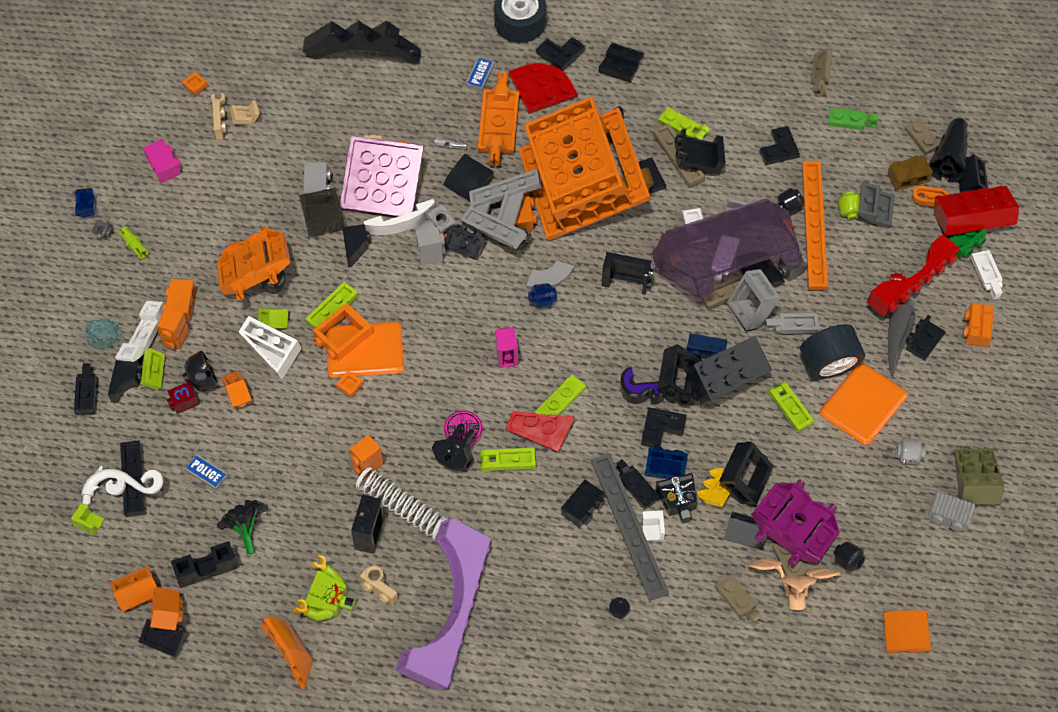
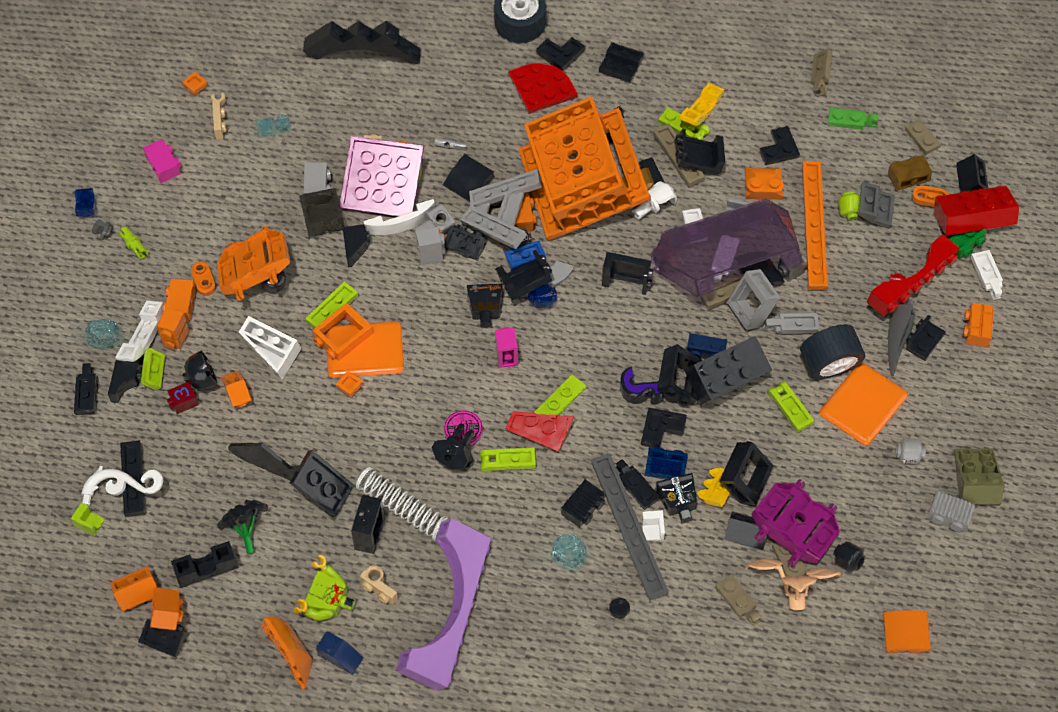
tile [184,454,229,491] -> none
tan bracket [230,100,260,125] -> none
lime panel [258,308,288,328] -> none
orange brick [350,435,383,478] -> none
tile [466,57,495,92] -> none
orange plate [478,72,519,166] -> none
black head [776,188,804,215] -> none
black cone [929,118,968,182] -> none
none -> orange plate [191,262,216,296]
none -> black piece [228,443,354,517]
none -> clear light blue plate [255,115,291,138]
none -> dark blue slope [316,631,364,675]
none -> black torso [467,284,503,328]
none -> black panel [495,250,553,301]
none -> blue slope [504,240,546,271]
none -> clear light blue hair [551,534,586,568]
none -> white piece [632,181,677,220]
none -> yellow slope [679,83,725,126]
none -> orange slope [745,168,784,200]

